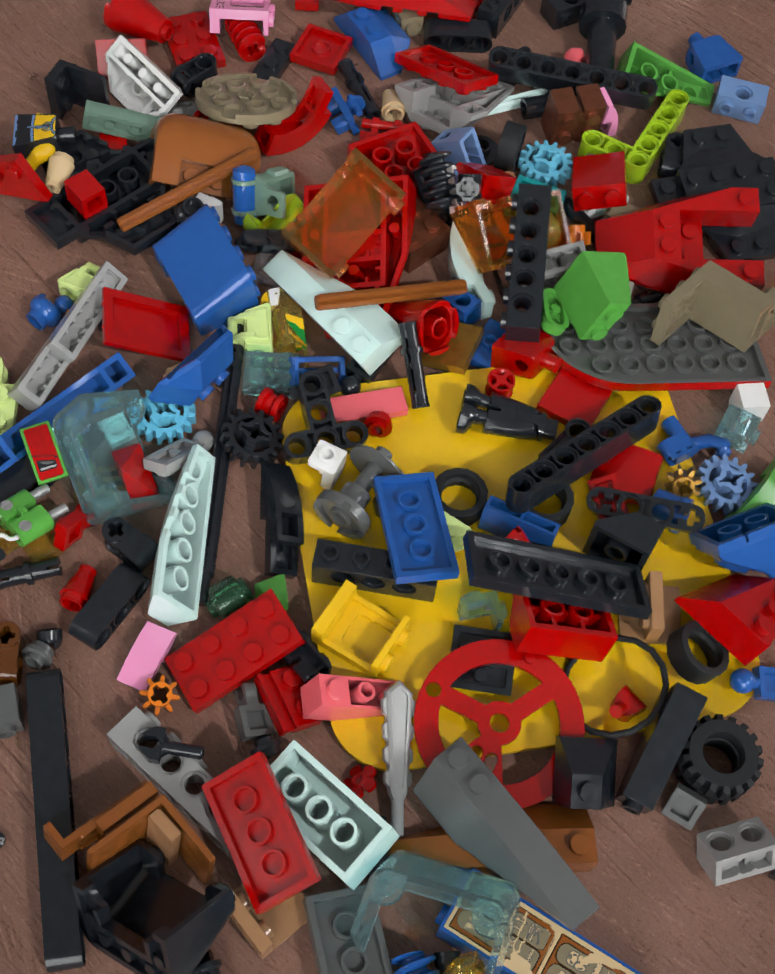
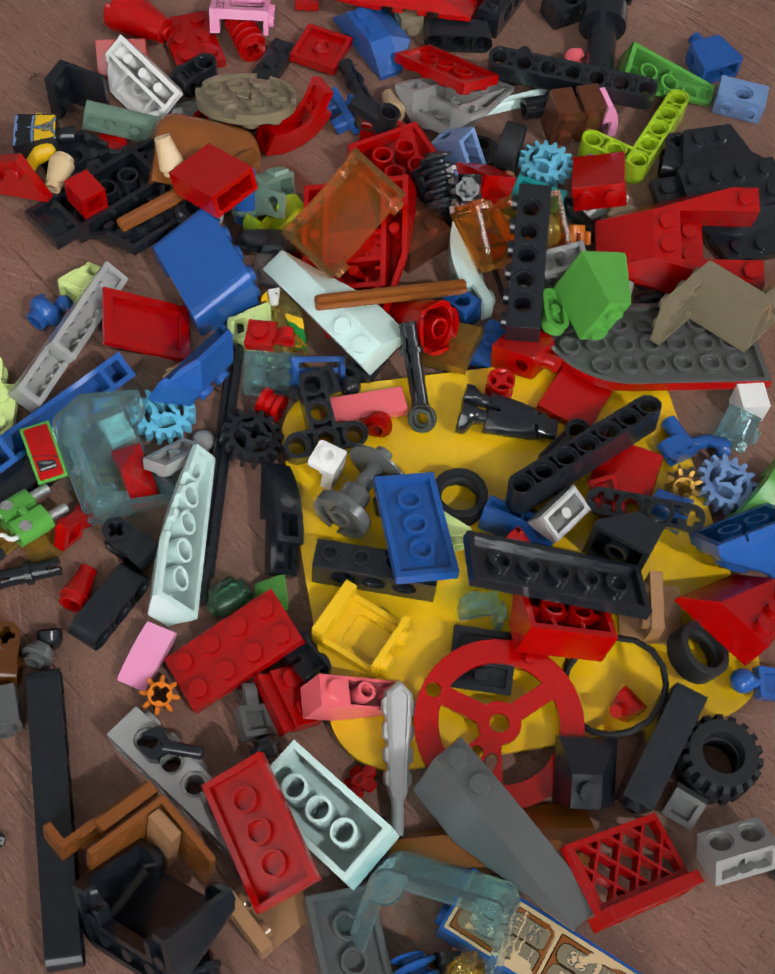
none -> tan cone [154,134,184,178]
none -> red brick [169,143,258,219]
none -> red plate [244,319,296,352]
none -> black piece [348,91,400,135]
none -> pearl dark grey plate [408,404,437,433]
none -> light grey slope [527,485,591,543]
none -> red fence [560,812,704,934]

